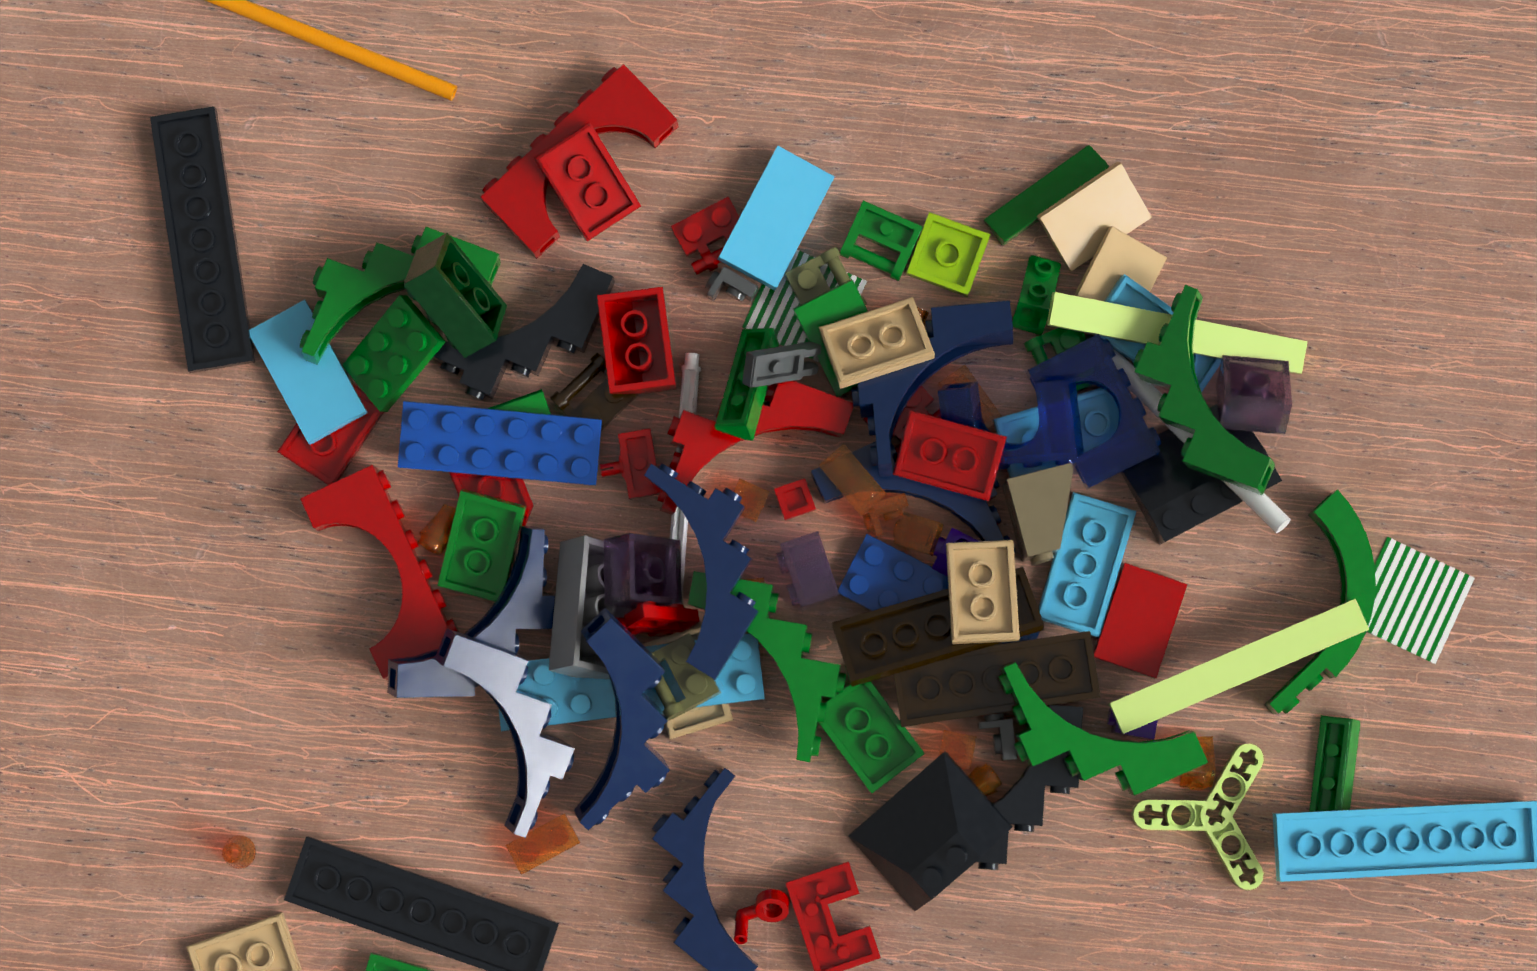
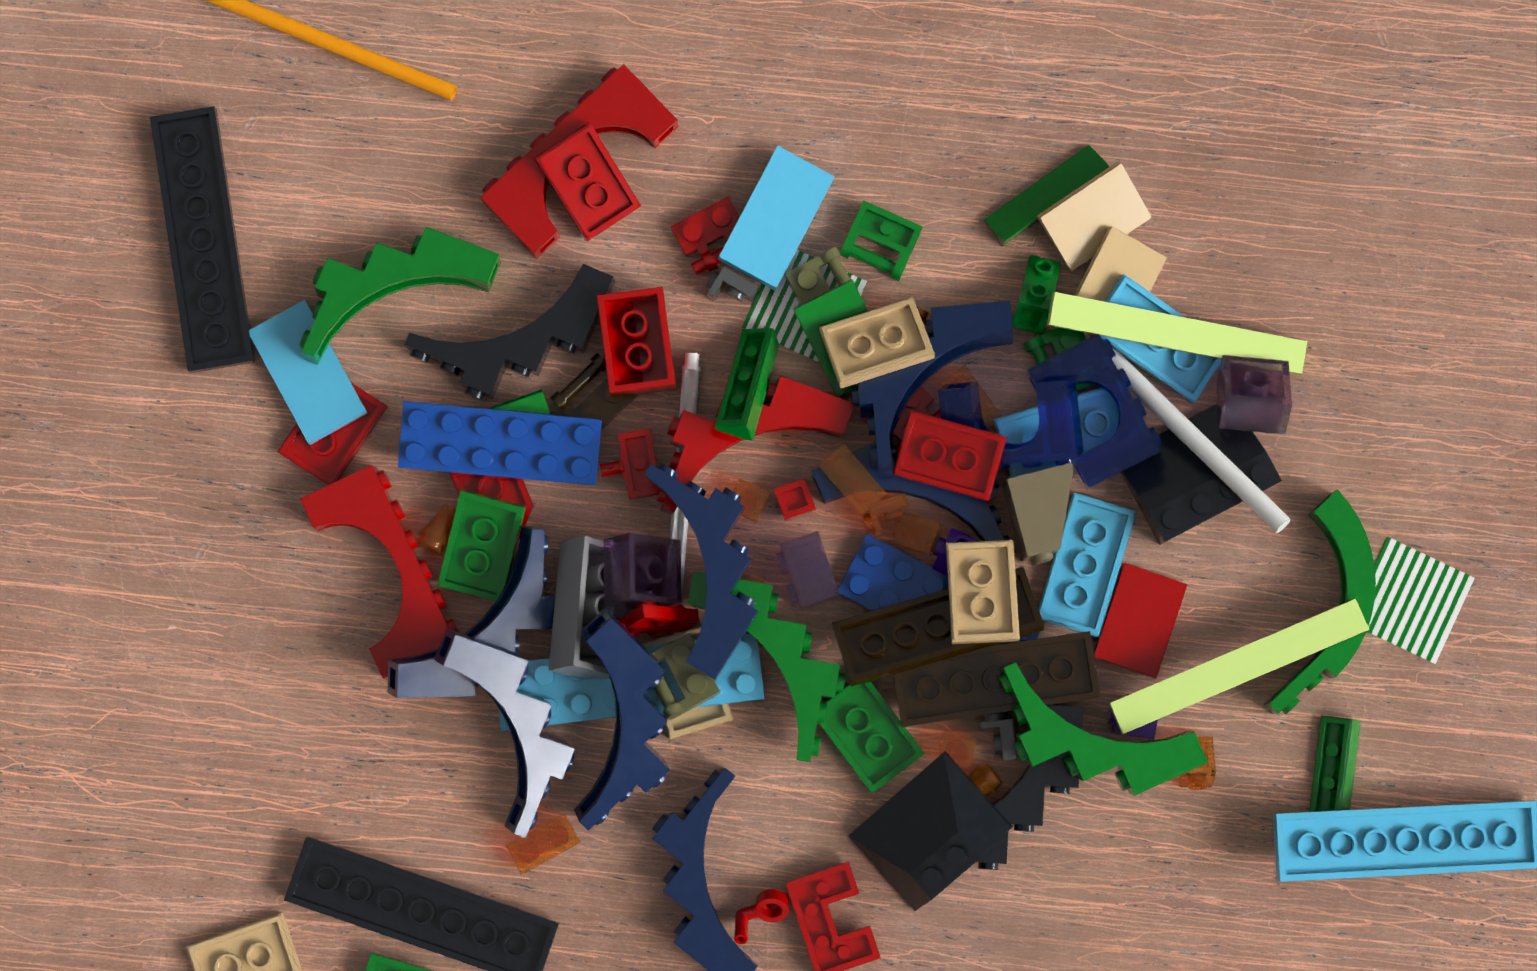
clear orange cone [222,835,256,869] -> none
green plate [342,295,446,412] -> none
dark green brick [403,233,507,358] -> none
dark grey hinge [742,342,821,388] -> none
lime plate [906,212,991,297] -> none
yellowish green piece [1131,744,1264,890] -> none
green arch [1134,285,1275,496] -> none

